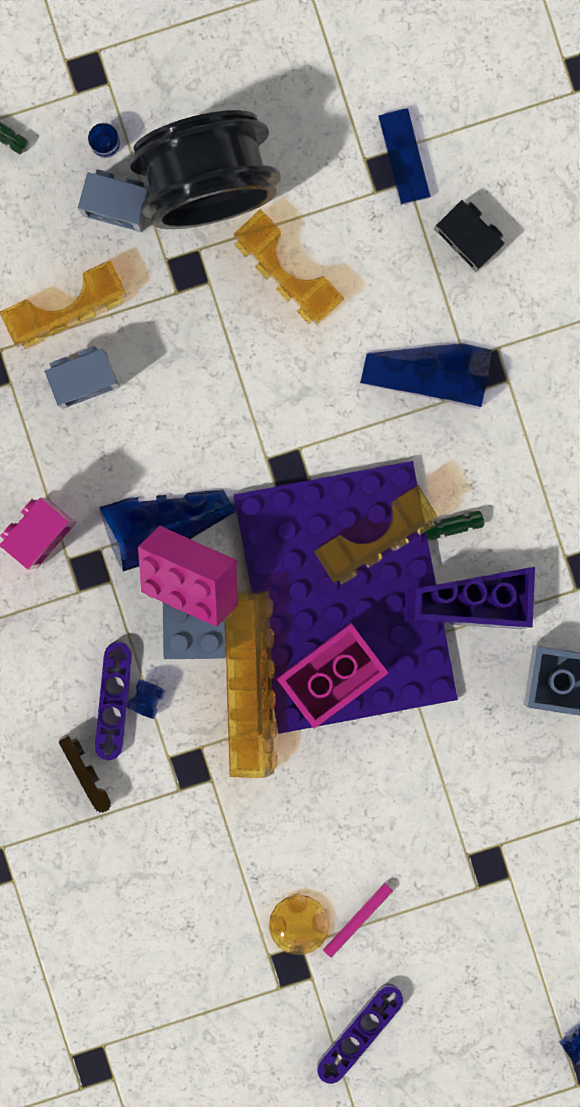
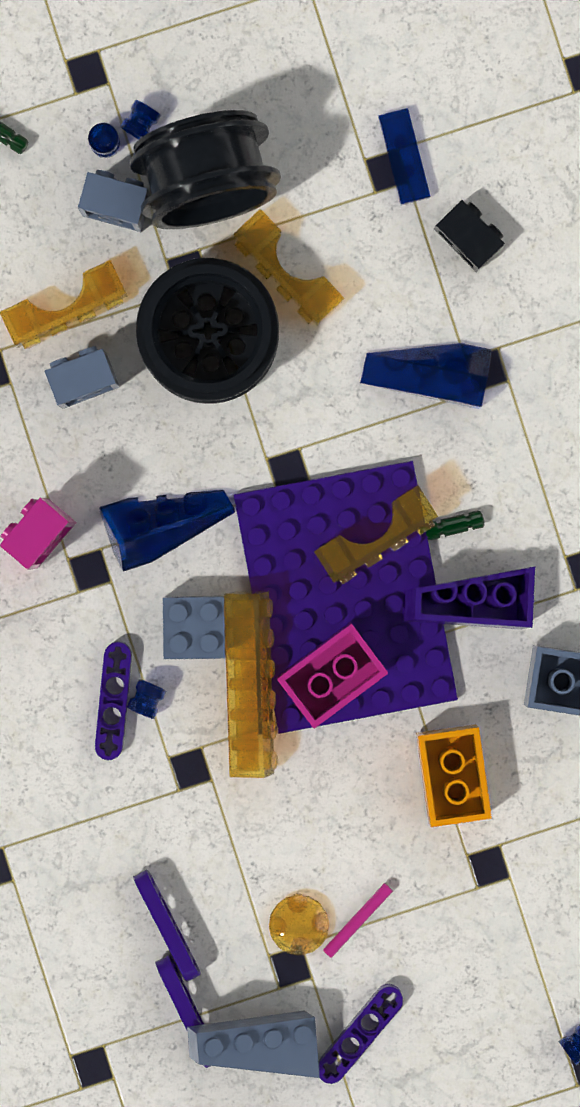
dark brown hinge [58,734,111,813] -> none
dark pink brick [138,526,238,627] -> none
none -> clear blue wheel [120,100,161,140]
none -> dark purple beam [133,869,201,982]
none -> black wheel [136,258,279,404]
none -> dark purple beam [155,955,211,1068]
none -> sand blue wedge [187,1011,320,1078]
none -> light orange brick [416,724,492,827]

